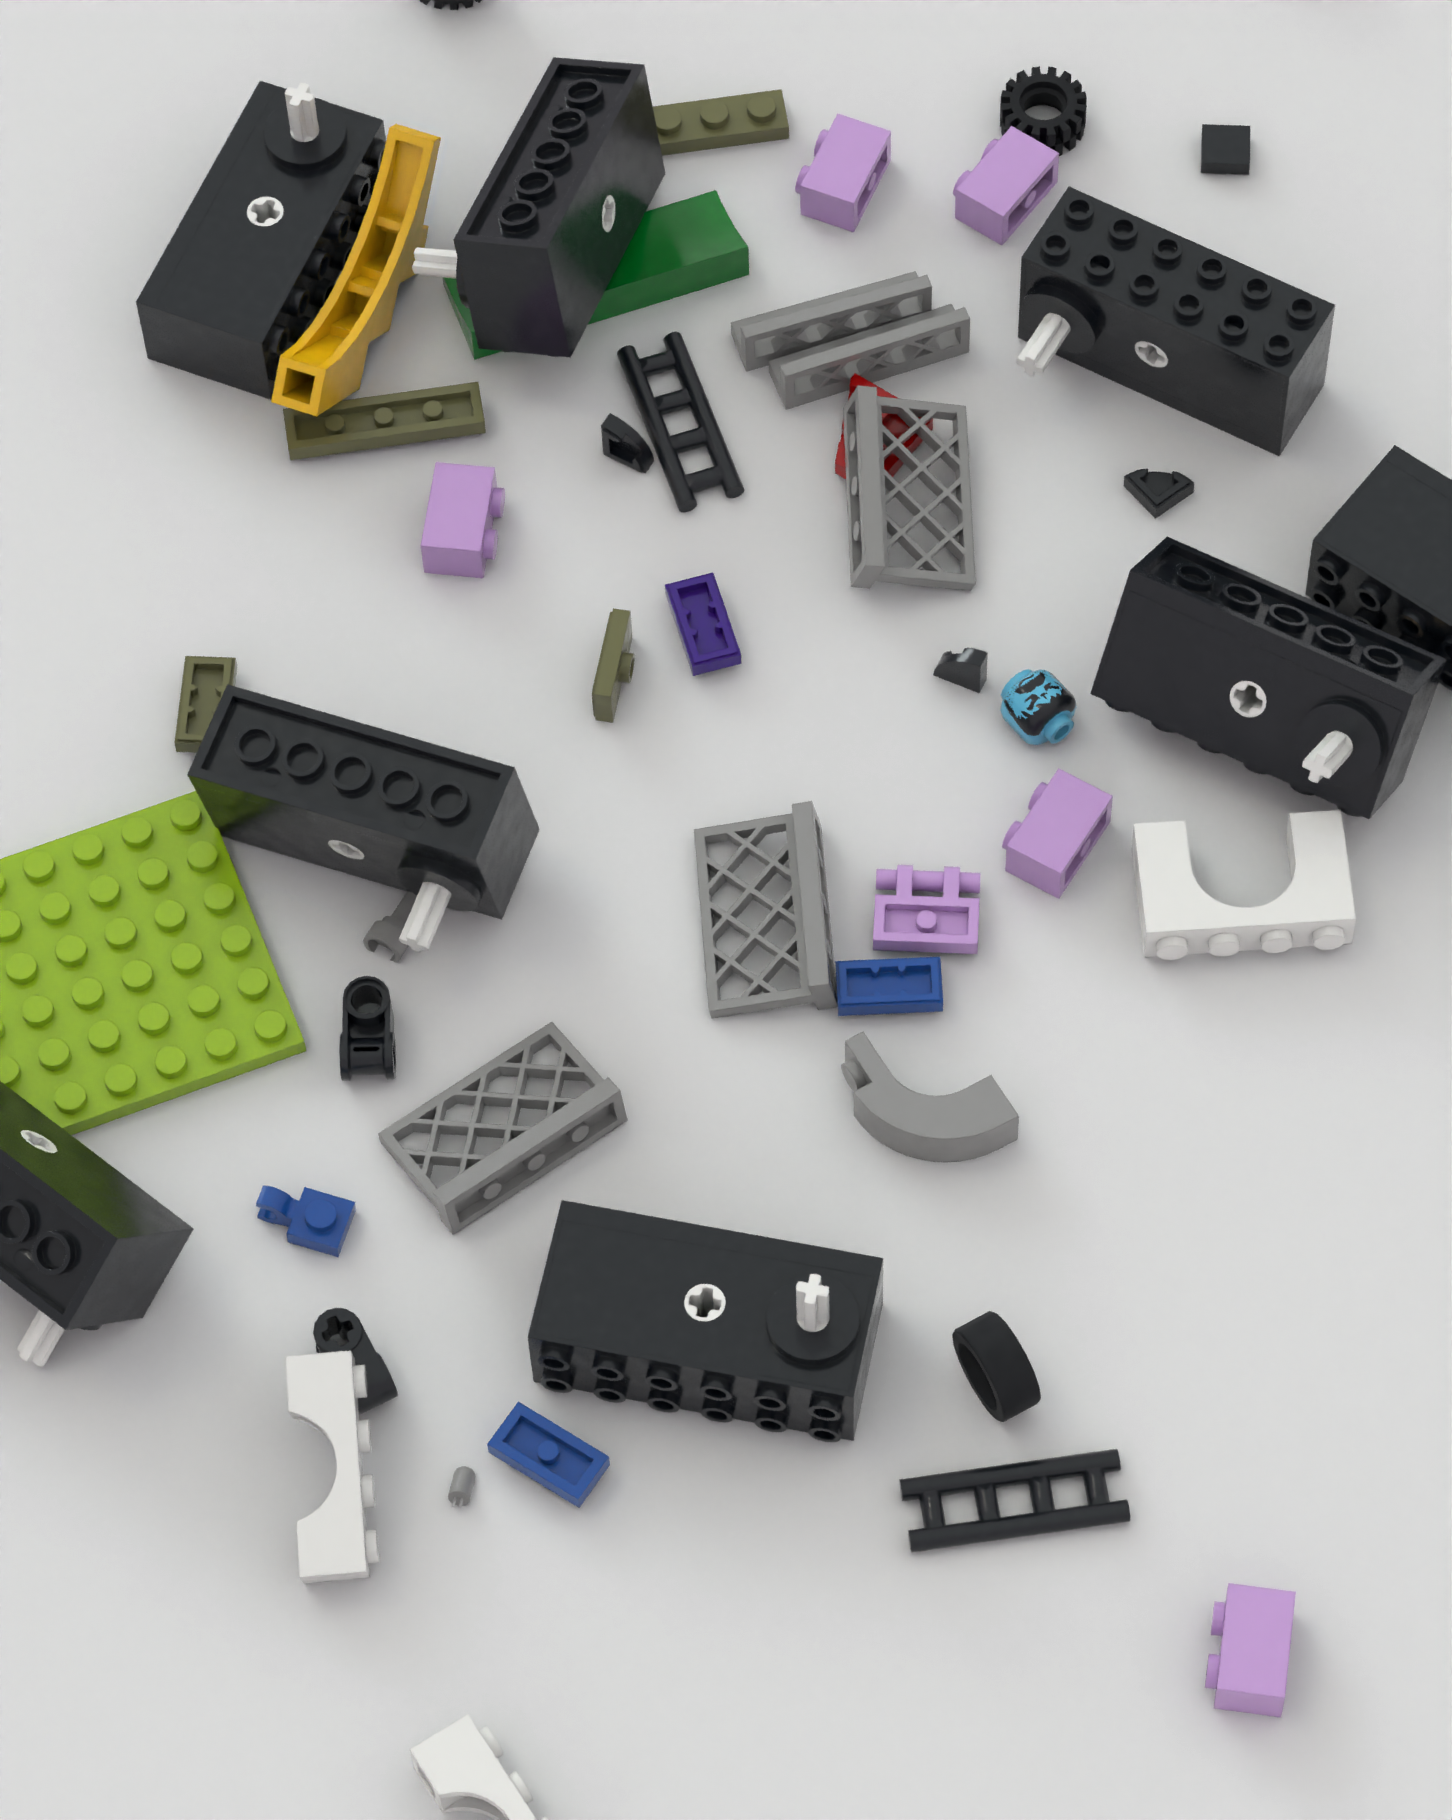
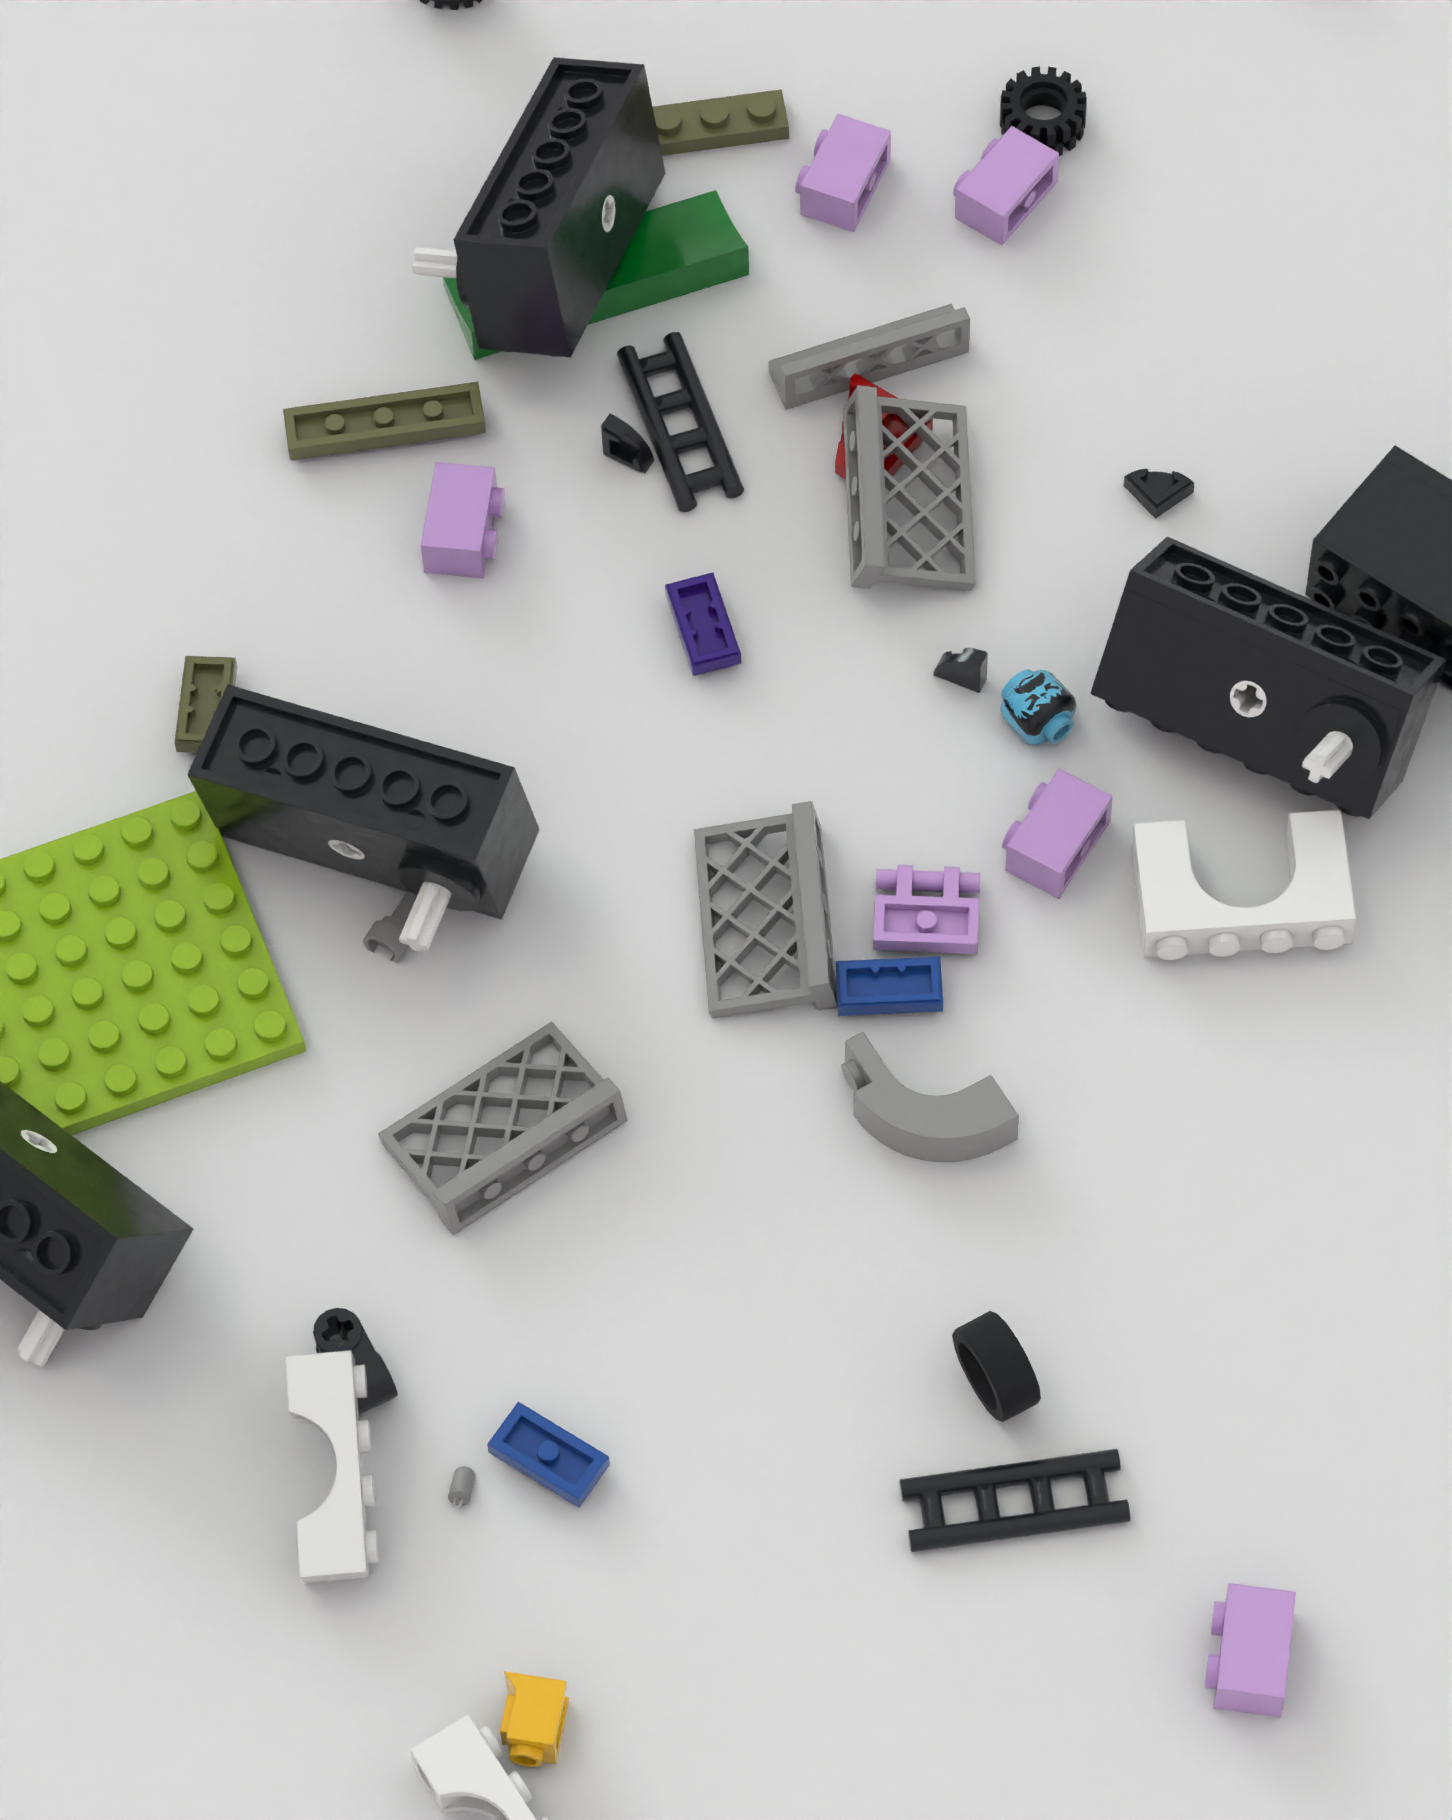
black piece [136,81,386,400] -> none
blue plate [256,1185,356,1257] -> none
yellow arch [271,124,441,417] -> none
black piece [339,976,396,1081] -> none
black piece [528,1200,883,1442] -> none
olive plate [592,608,635,723] -> none
light grey fence [731,271,932,372] -> none
black piece [1016,187,1335,456] -> none
black tile [1201,124,1250,175] -> none
none -> yellow window [500,1671,569,1767]

